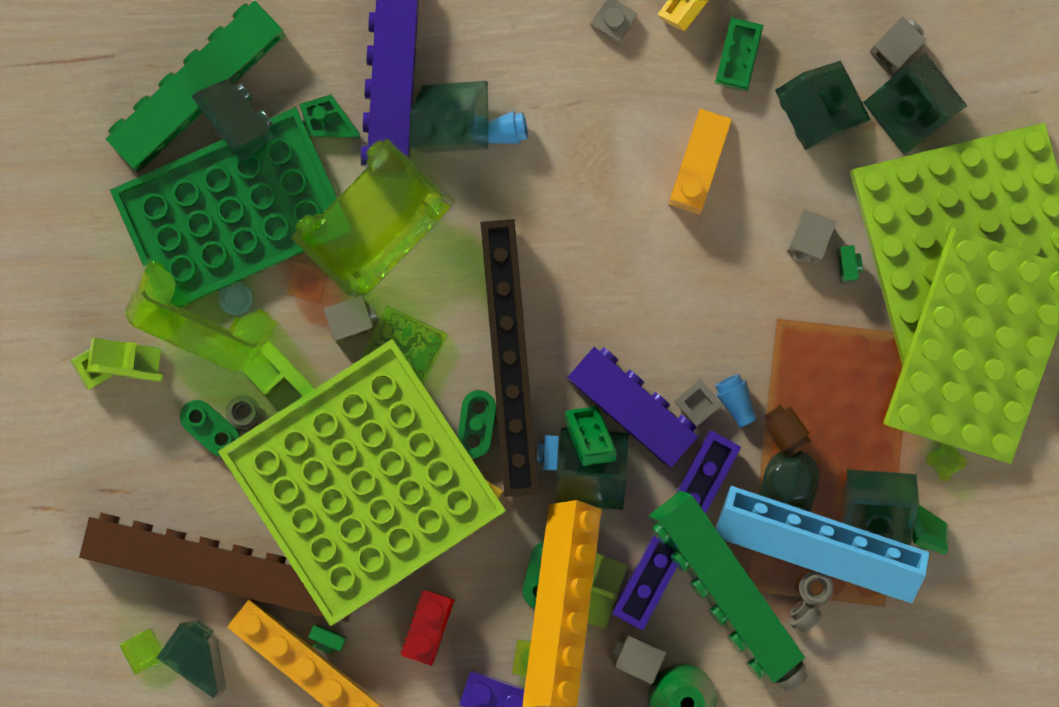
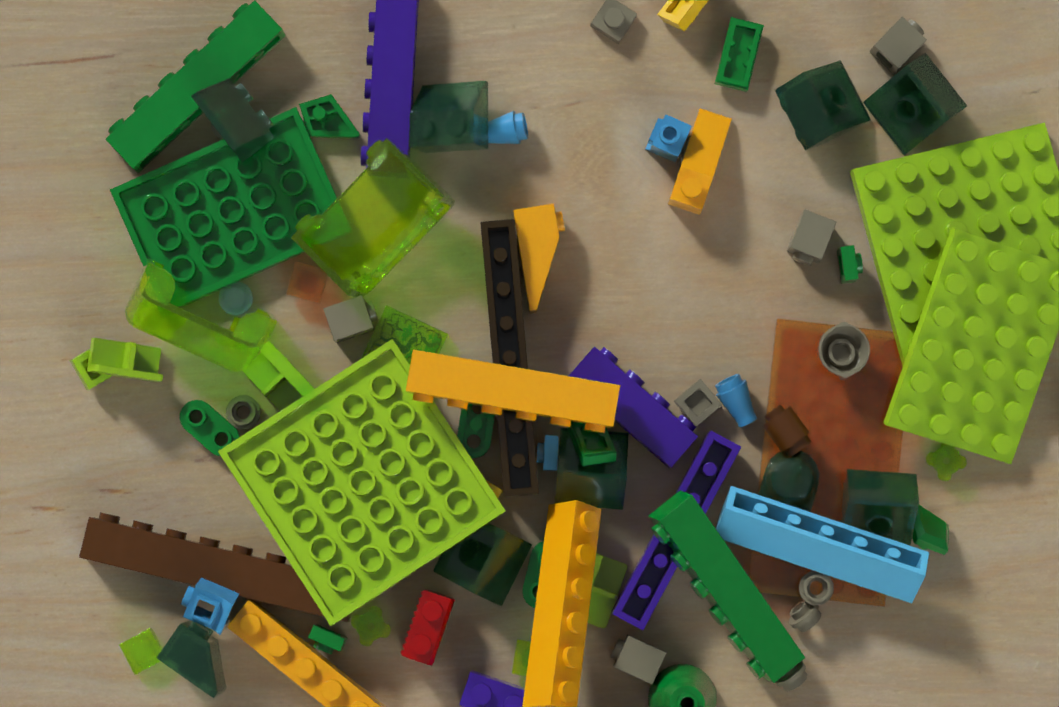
none -> dark azure window [181,578,239,635]
none -> clear neon green plate [351,606,391,646]
none -> light orange brick [406,349,620,433]
none -> clear green slope [433,523,532,606]
none -> light orange slope [513,203,565,314]
none -> dark azure window [645,114,692,163]
none -> dark tan hat [818,322,870,380]

